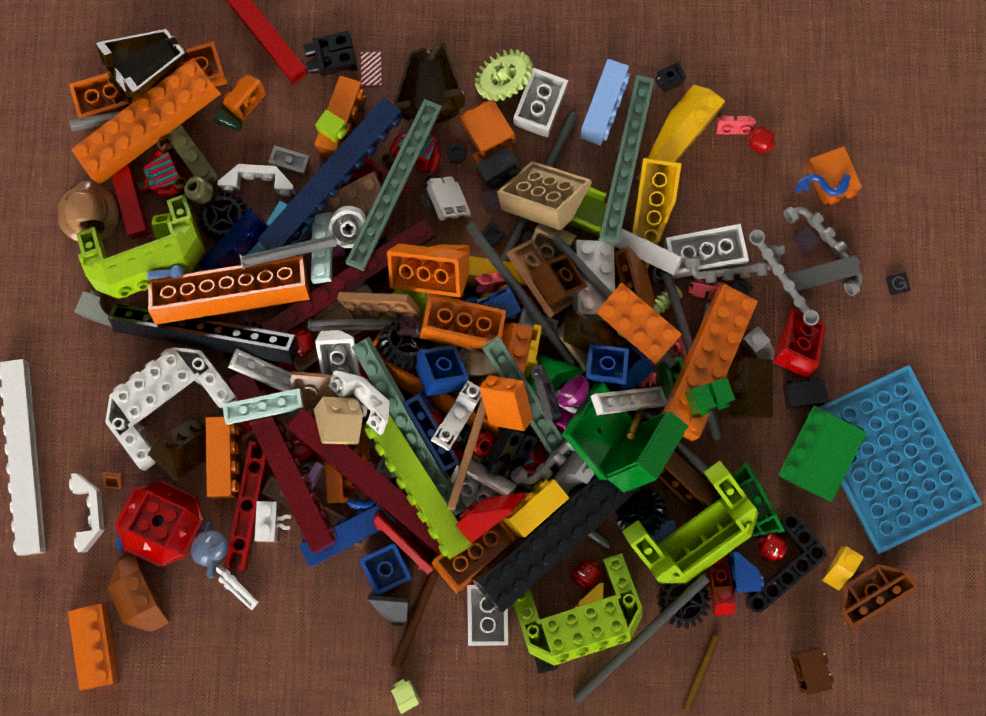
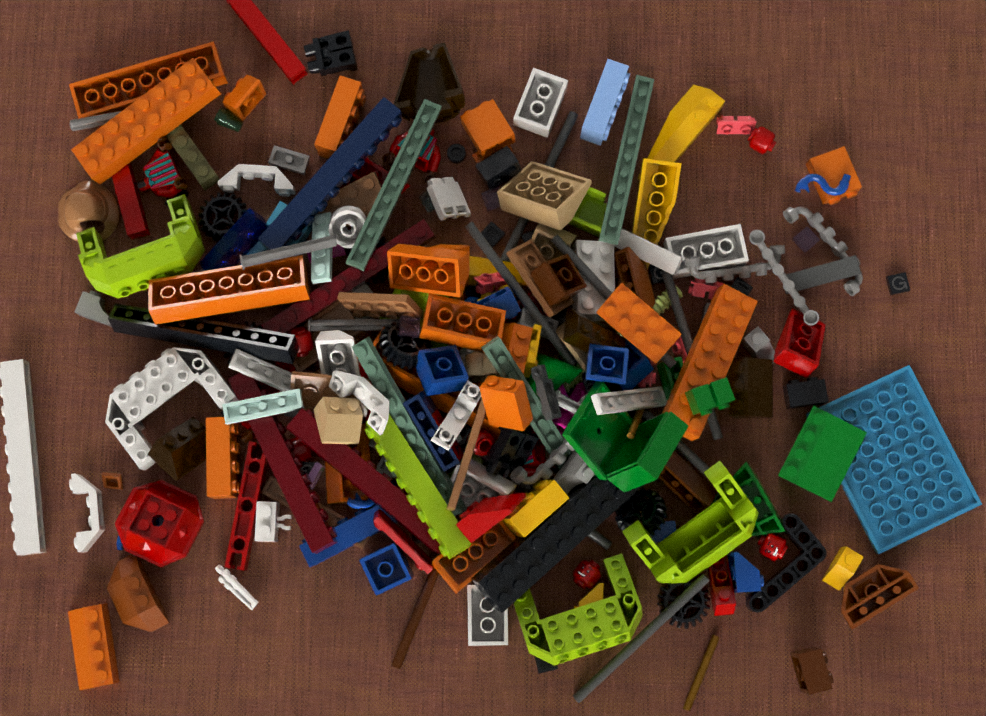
dark brown cone [95,29,188,103] -> none
medium blue bar [147,264,185,280] -> none
lime brick [152,213,173,240] -> none
olive head [184,177,213,204] -> none
sand blue piece [191,521,229,578] -> none
lime brick [315,110,347,143] -> none
sticker [361,52,382,86] -> none
slope [368,595,410,626] -> none
yellowish green arch [391,679,421,714] -> none
yellowish green gear [475,49,533,101] -> none
magenta piece [557,375,589,407] -> none
black brick [655,61,686,92] -> none

